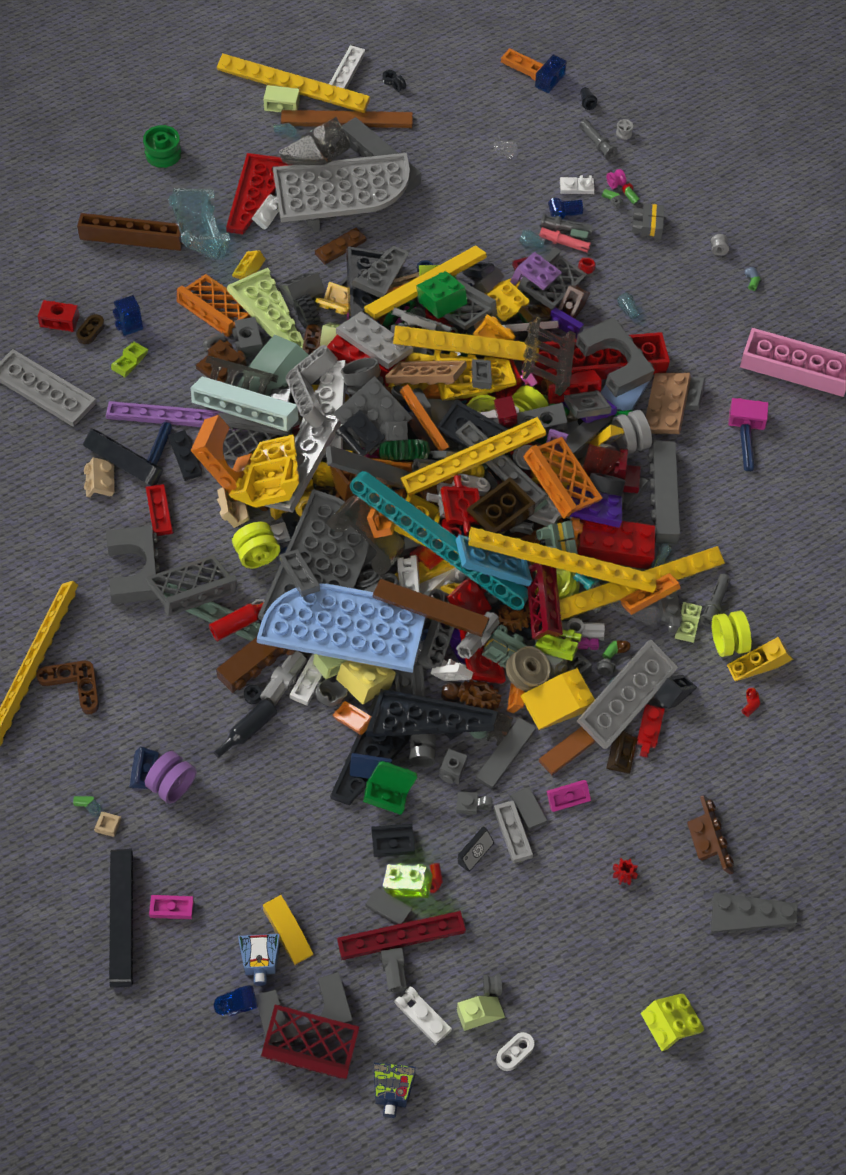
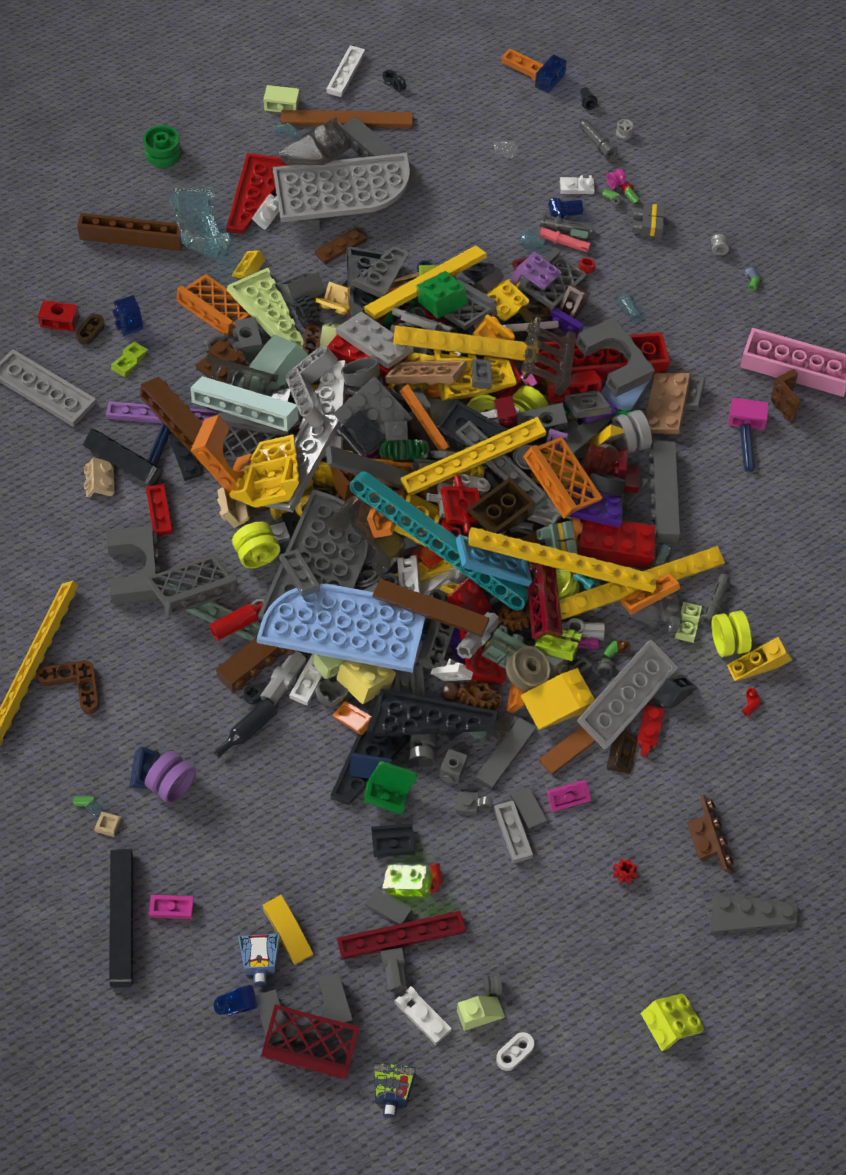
yellow plate [216,53,370,113] -> none
slope [458,827,494,872] -> none
none -> reddish brown brick [140,376,203,466]
none -> reddish brown bracket [771,369,801,424]

